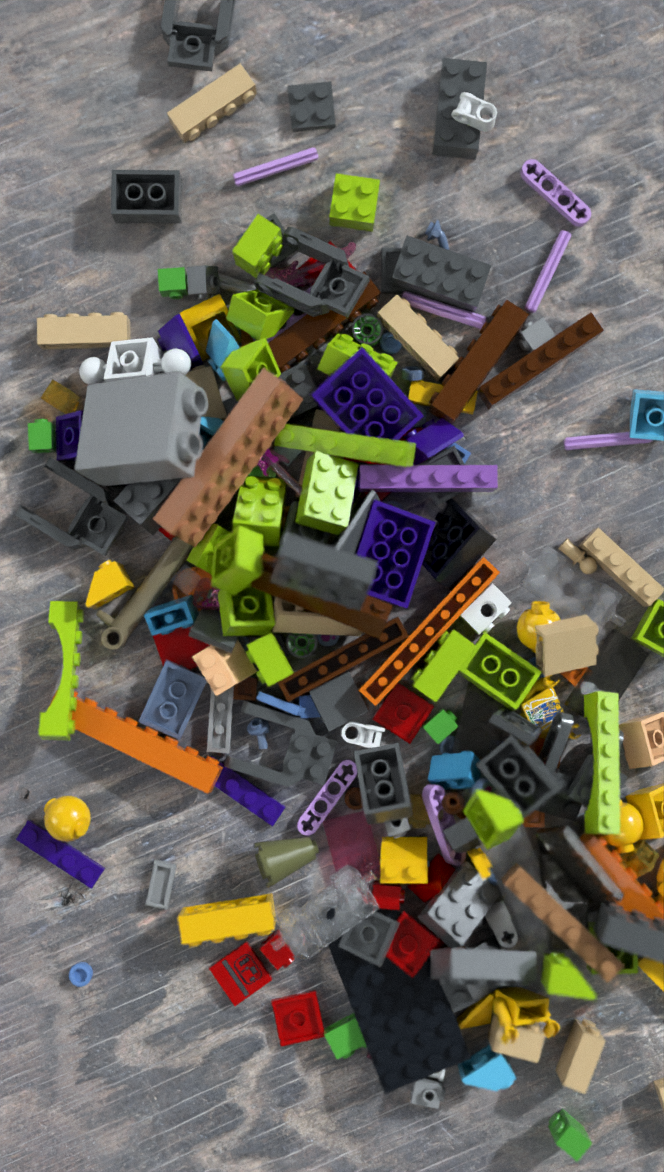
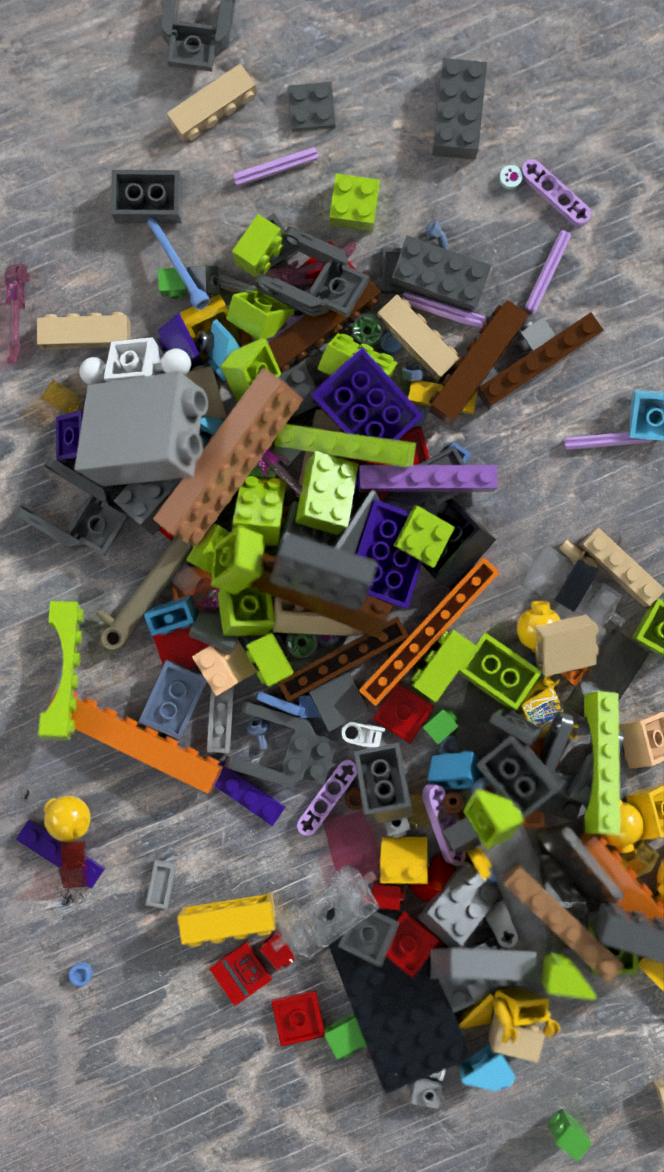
bright green brick [28,419,56,453] -> none
yellow slope [86,560,135,609] -> none
reddish brown plate [233,677,258,701] -> none
olive cone [253,837,319,888] -> none
dark purple slope [404,418,464,465] -> none
white piece [451,92,497,132] -> none
white brick [459,583,512,635] -> none
tan brick [555,1019,606,1094] -> none
none -> clear pink piece [5,263,30,365]
none -> clear red slope [58,840,87,888]
none -> medium blue piece [148,218,210,310]
none -> dark grey bush [196,331,214,352]
none -> lime plate [394,505,455,568]
none -> light aqua tile [499,165,522,190]
none -> black slope [554,559,598,612]

